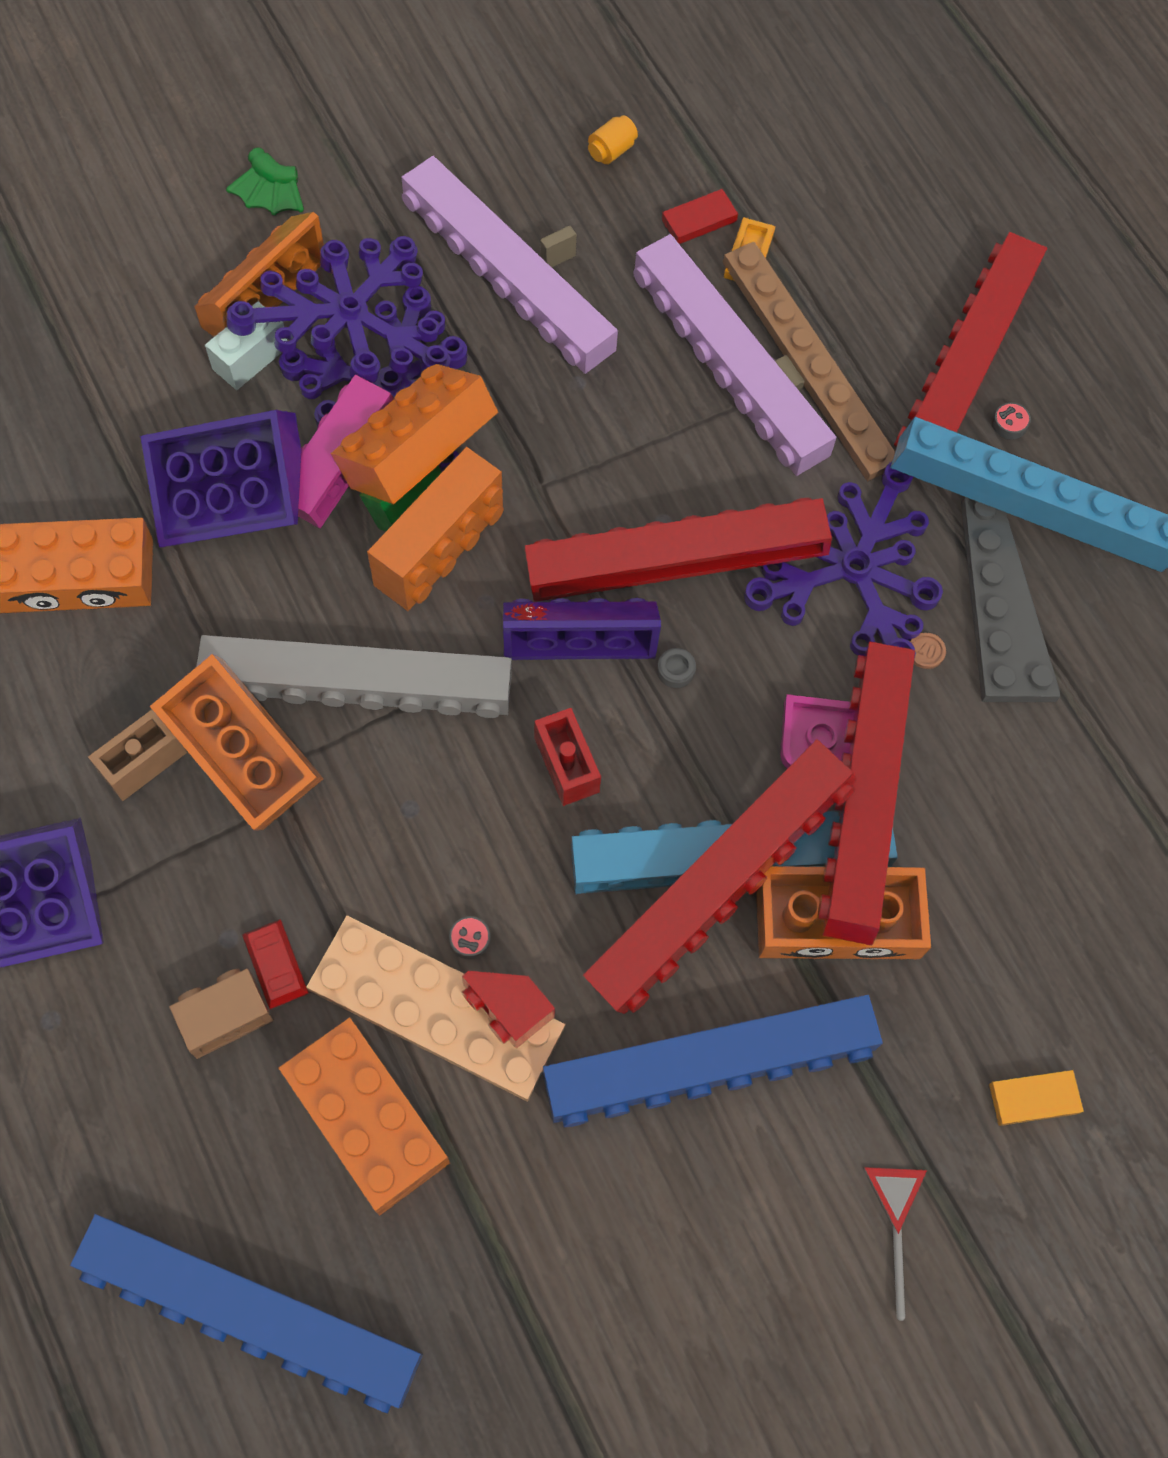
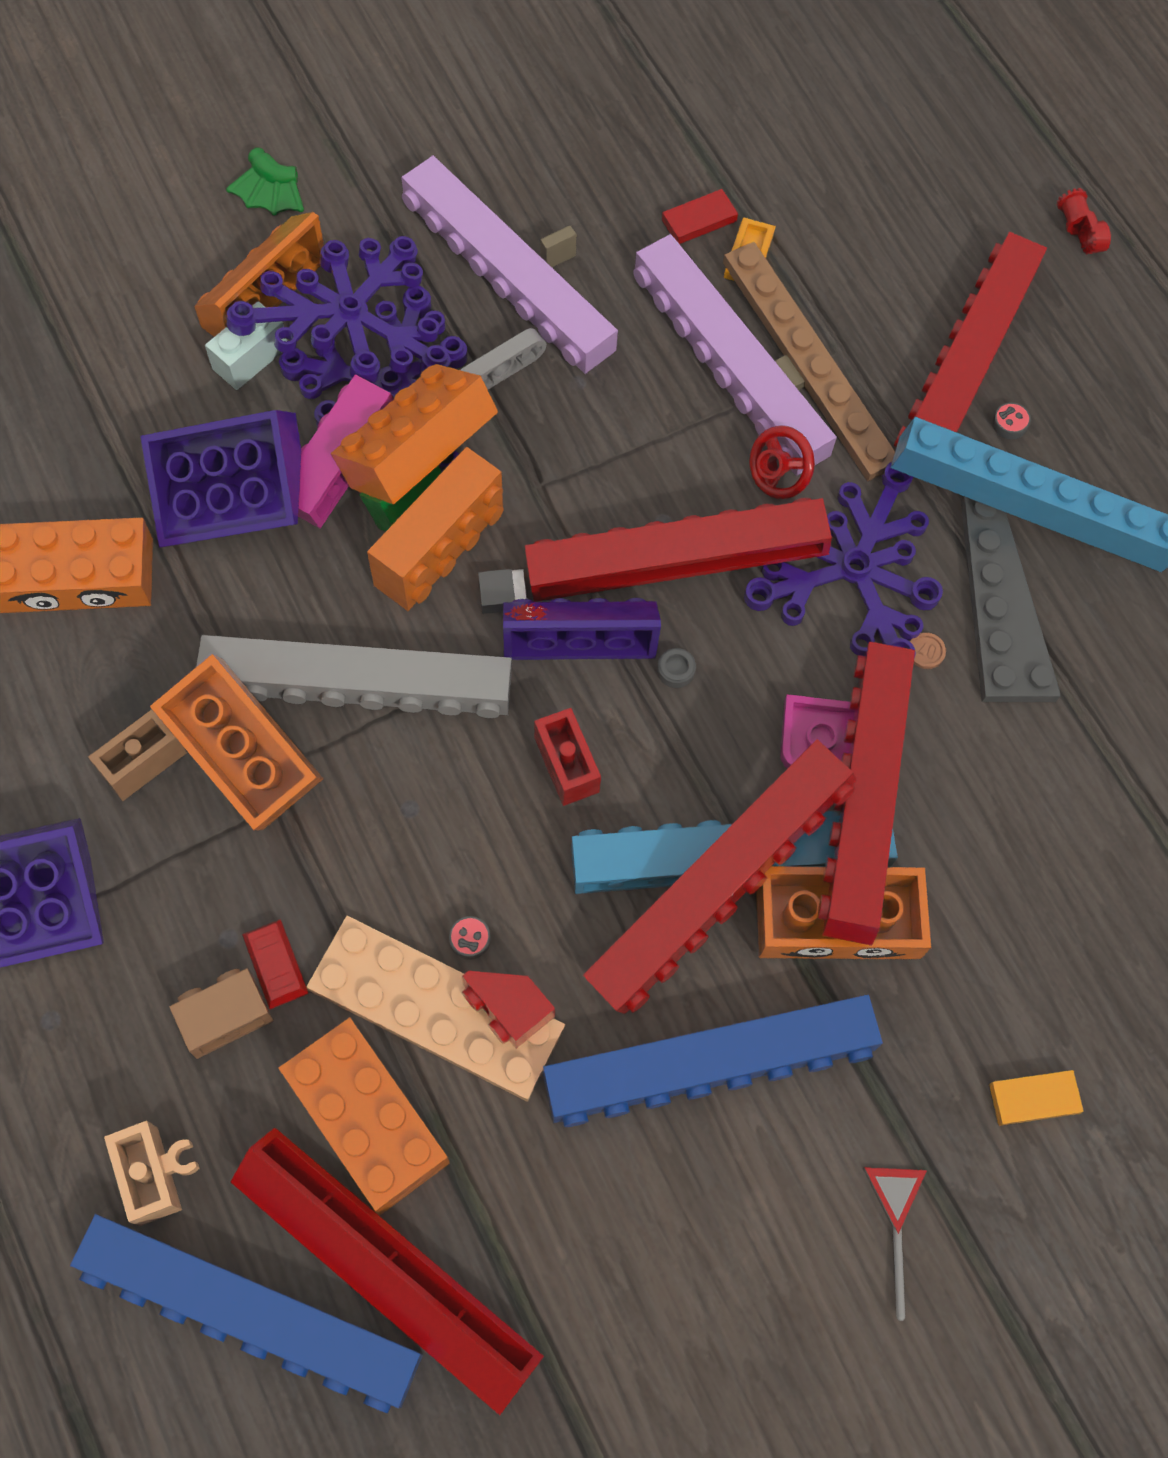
light orange brick [588,115,638,165] -> none
none -> light nougat brick [104,1121,200,1226]
none -> red brick [230,1128,544,1415]
none -> light grey beam [461,328,547,390]
none -> dark grey piece [478,569,527,614]
none -> red piece [749,425,815,499]
none -> red connector [1056,188,1111,255]

